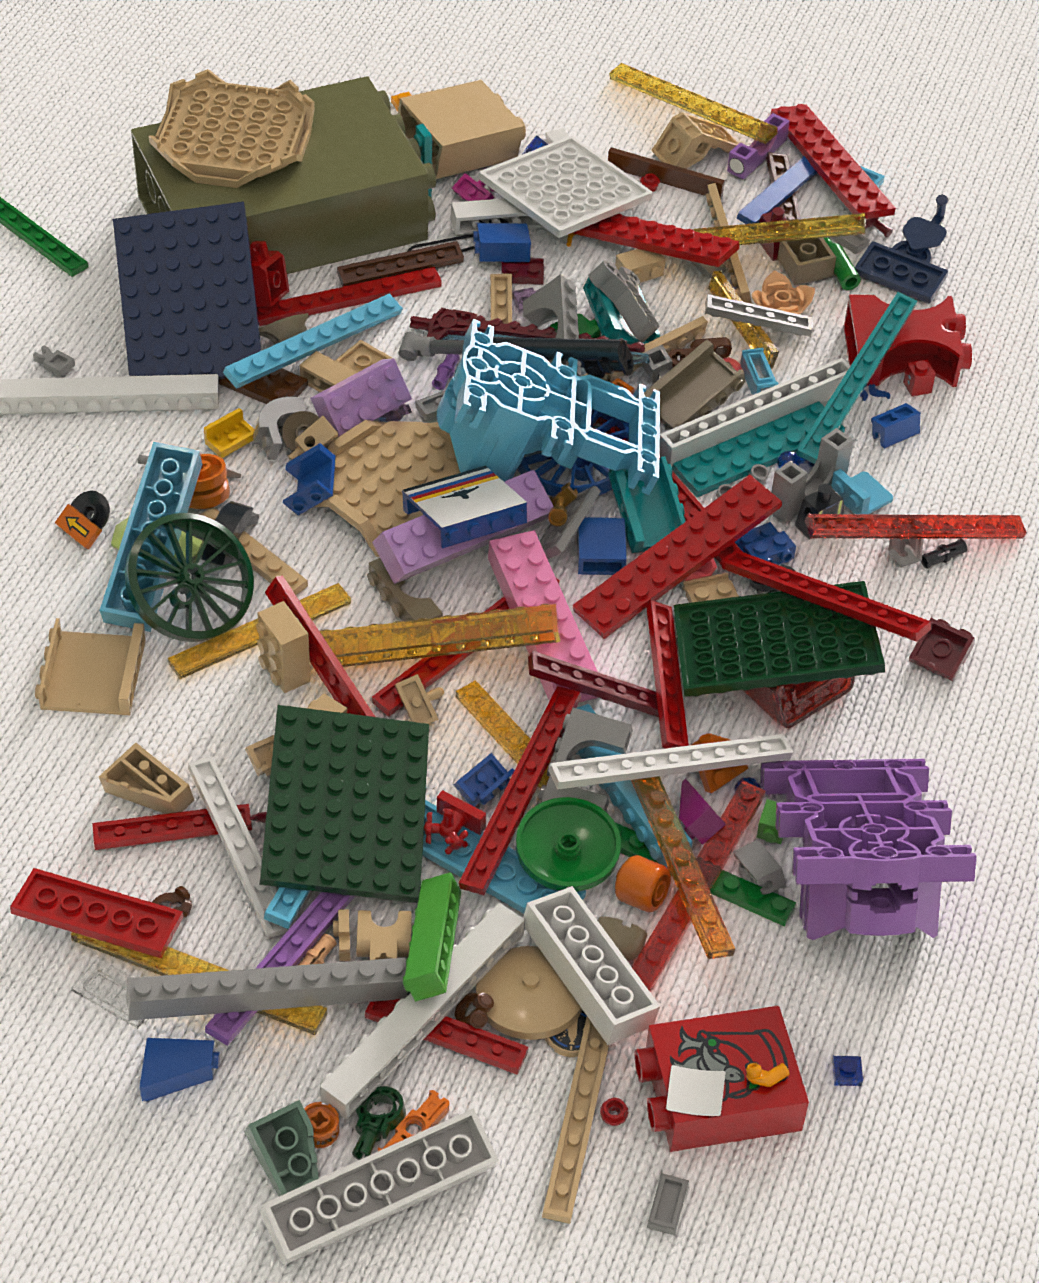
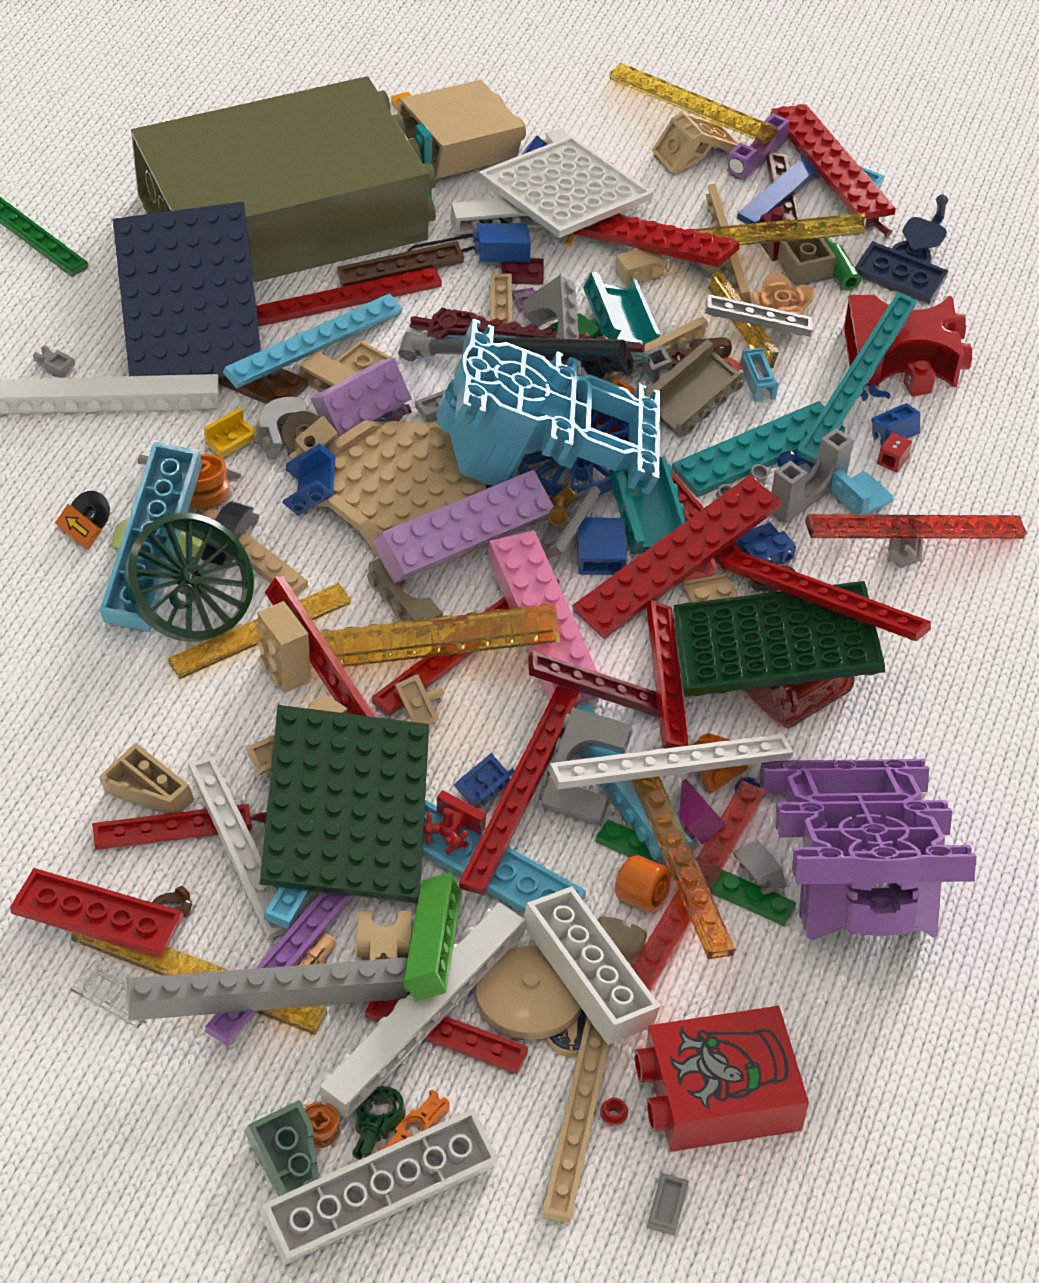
tan panel [35,618,146,716] -> none
blue slope [139,1038,220,1102] -> none
tan plate [149,69,315,188] -> none
red hinge [250,241,290,307] -> none
dark tan hat [259,313,309,344] -> none
tan plate [333,909,350,961] -> none
panel [402,466,527,548] -> none
medium lavender pin [432,354,460,390] -> none
dark pink plate [452,173,495,201] -> none
reddish brown piece [454,993,494,1028] -> none
clear yellow plate [455,680,551,789] -> none
green dish [516,797,621,892] -> none
light grey beam [588,260,660,342] -> none
reddish brown tile [608,147,725,199] -> none
red plate [640,173,660,192] -> none
white brick [659,358,850,467] -> none
white sticker [666,1065,726,1116] -> none
light orange arm [746,1063,789,1087] -> none
bright green brick [756,799,783,845] -> none
black torso [795,484,844,540] -> none
light grey tile [825,220,870,255] -> none
clear blue plate [832,1056,863,1086] -> none
dark red plate [909,618,975,681] -> none
black pin [921,539,967,569] -> none
none -> red brick [877,432,913,473]

